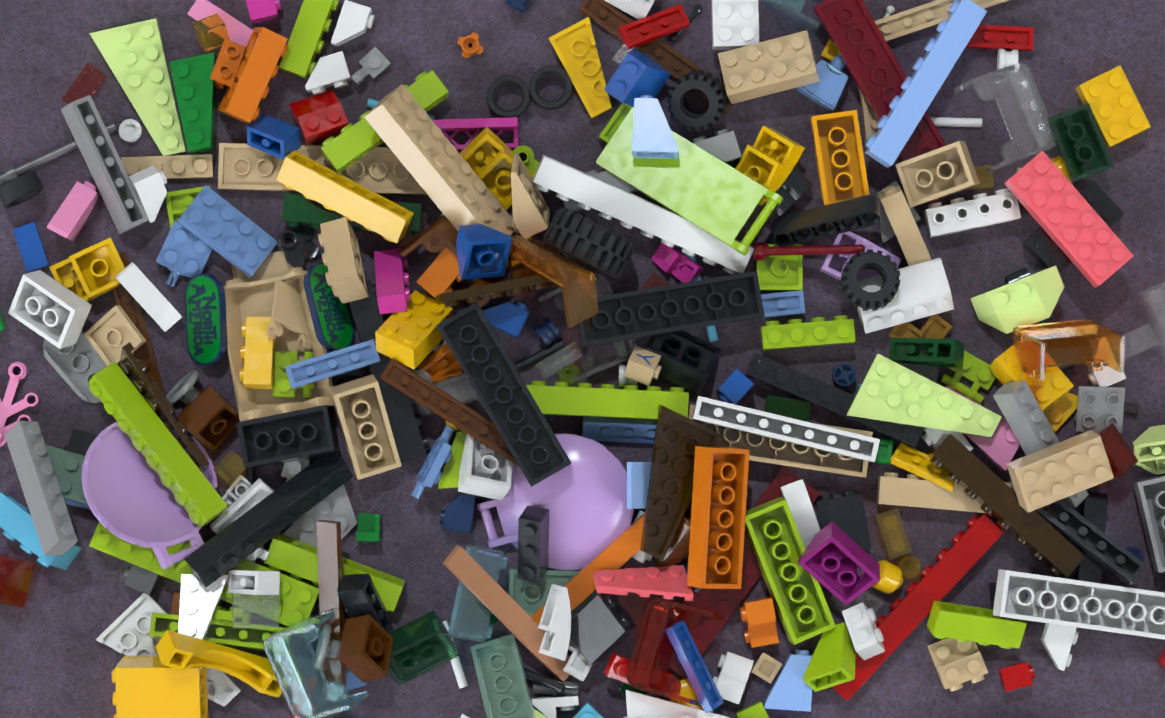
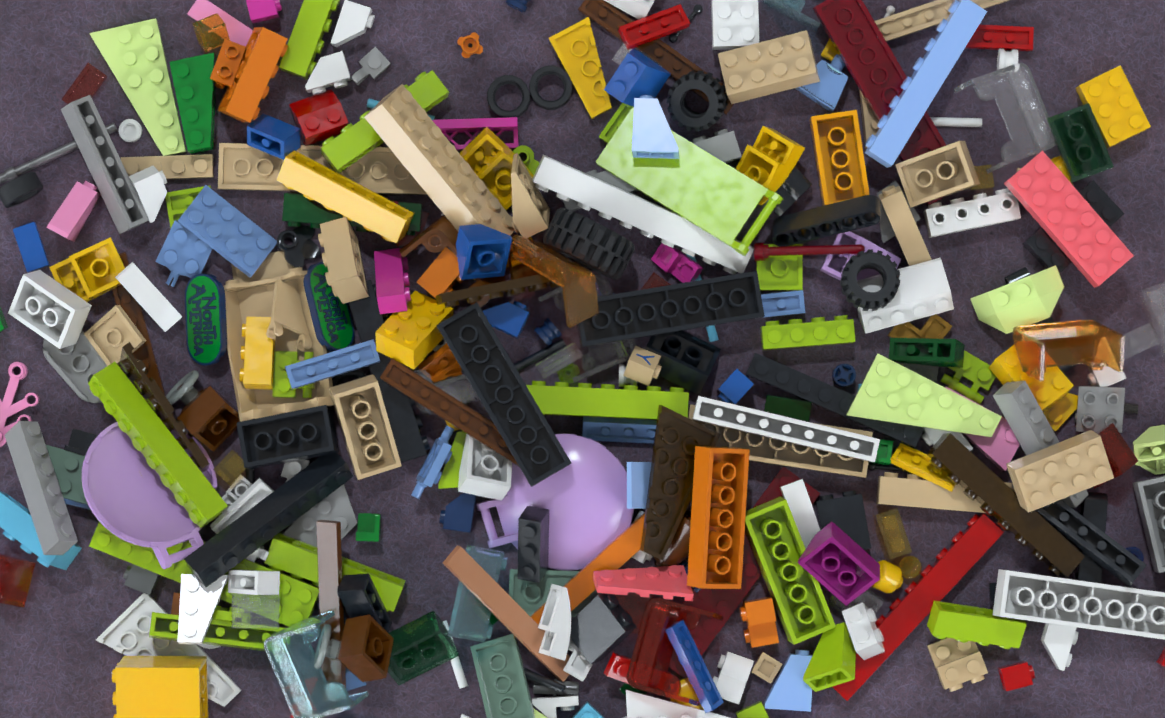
yellow arch [156,630,290,698] -> none
none -> black hinge [868,462,913,474]

